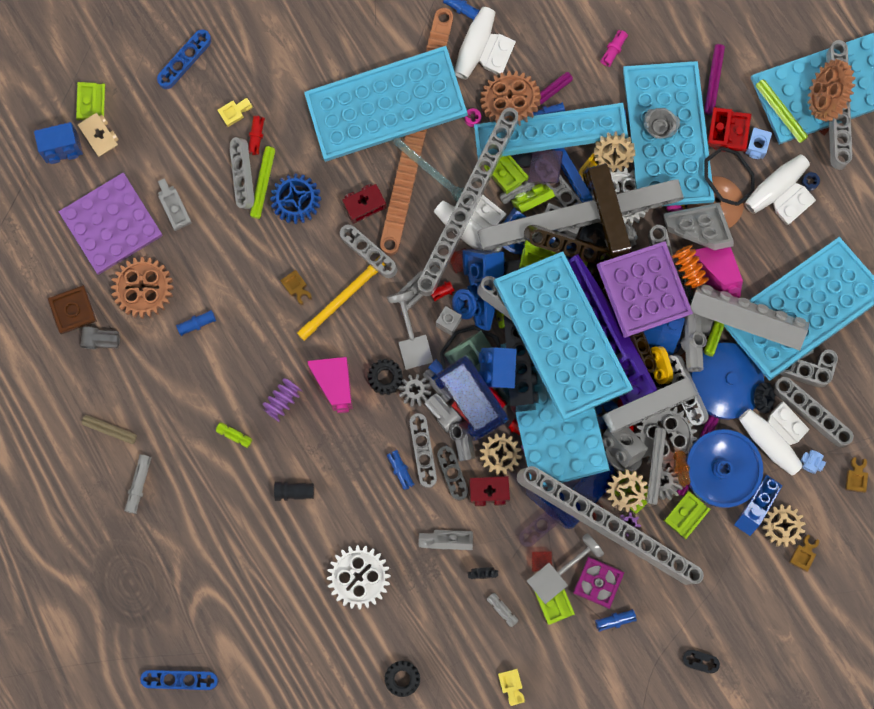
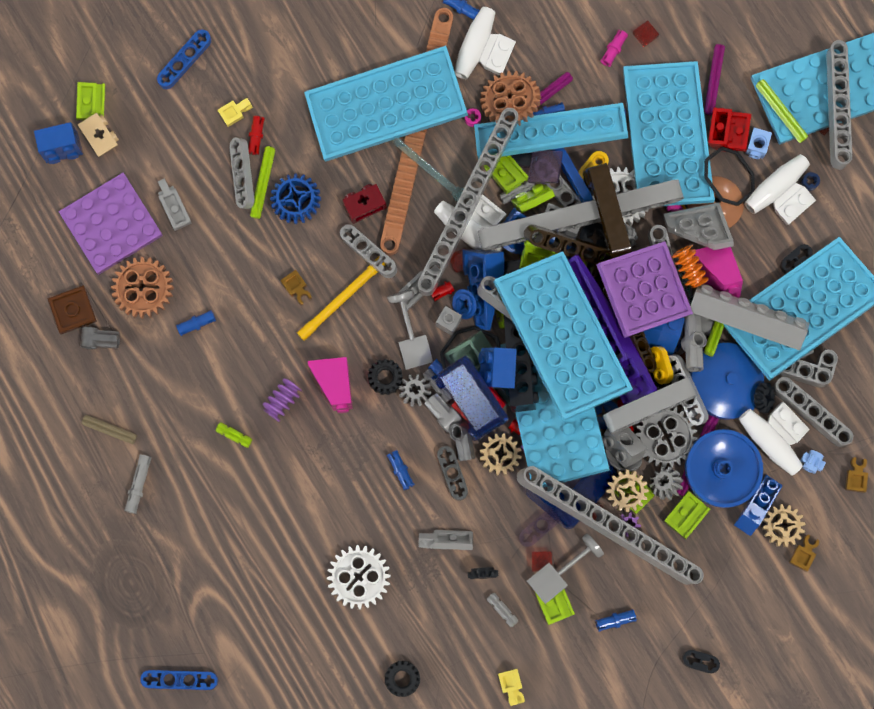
black axle [274,481,314,501] -> none
light grey beam [410,413,437,488] -> none
dark red brick [469,476,510,506] -> none
magenta piece [573,557,625,609] -> none
tan gear [594,131,635,172] -> none
light grey hair [644,108,680,139] -> none
light grey axle [647,427,666,505] -> none
clear orange axle [673,451,691,486] -> none
nougat gear [807,59,855,122] -> none
none -> clear red plate [633,21,659,47]
none -> black beam [780,244,813,274]

